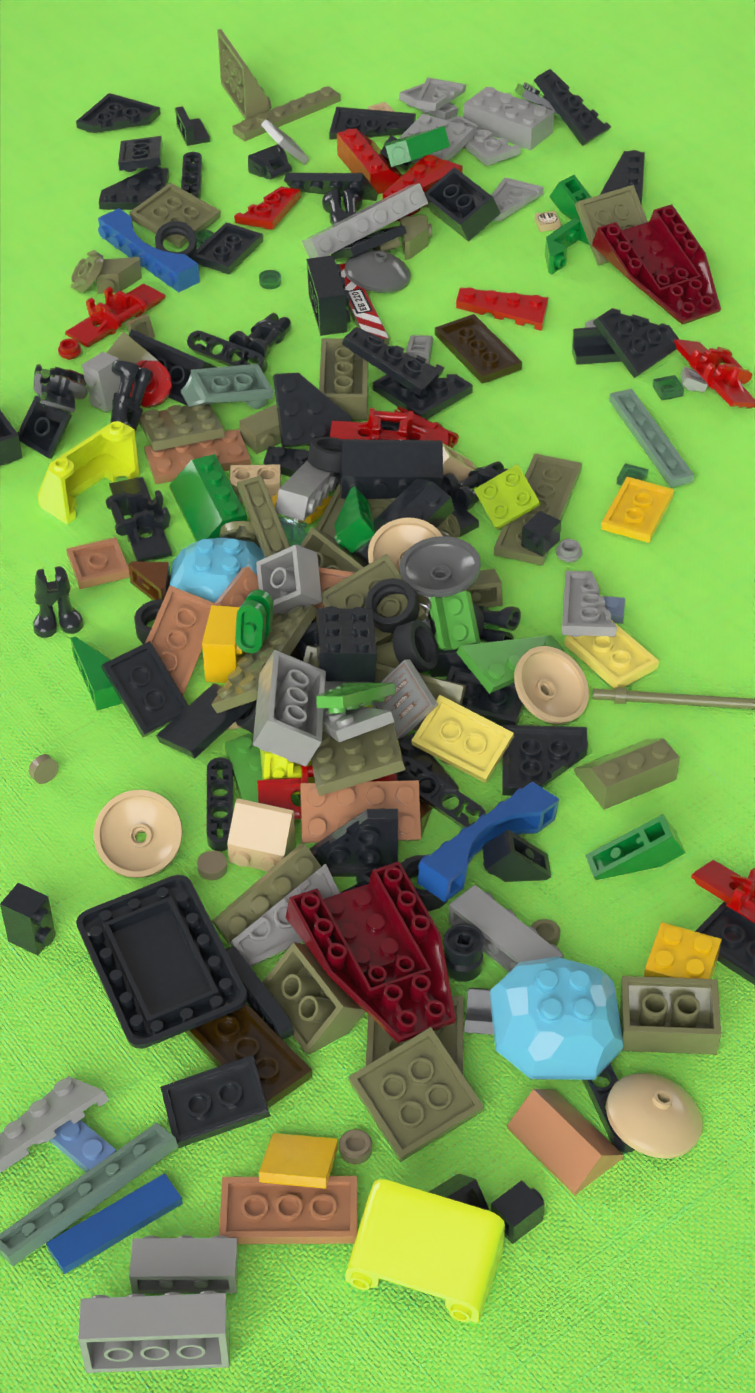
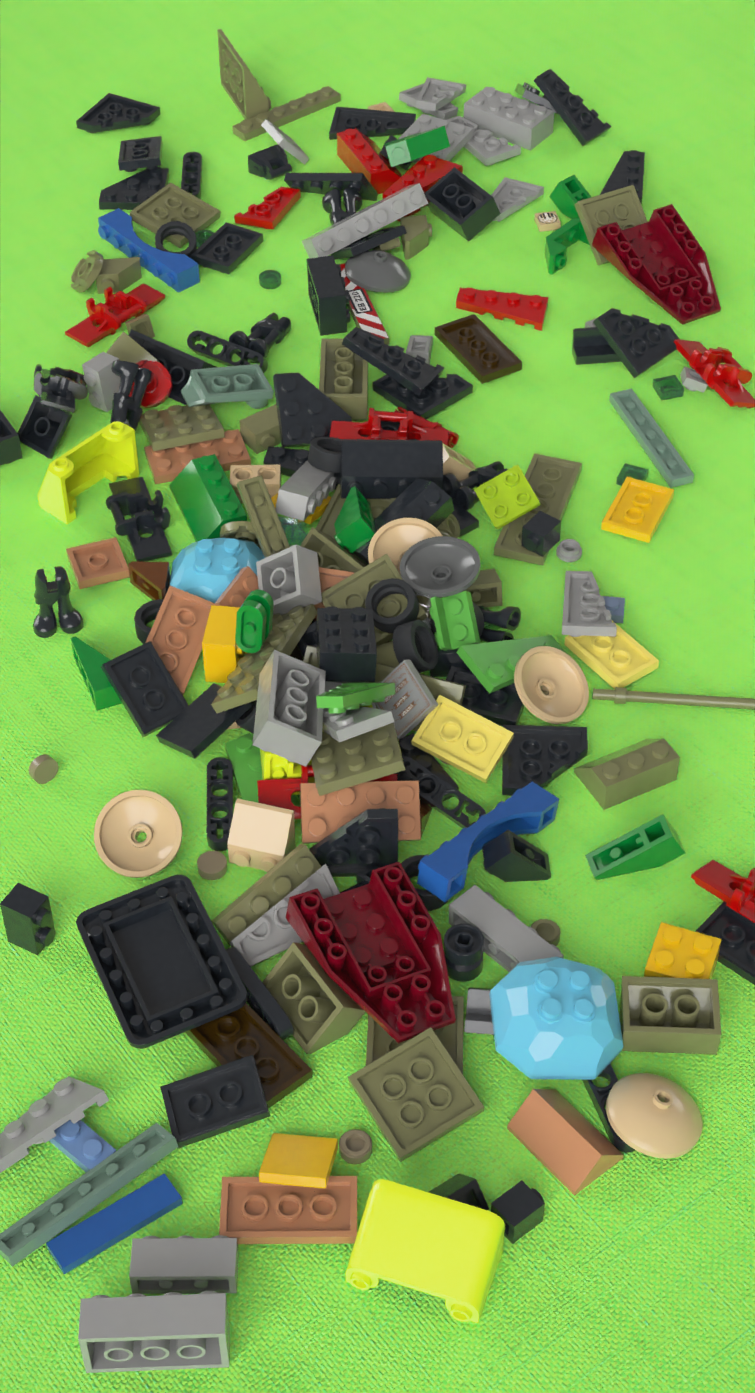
red plate [58,339,81,360] -> none
black panel [175,106,210,146] -> none

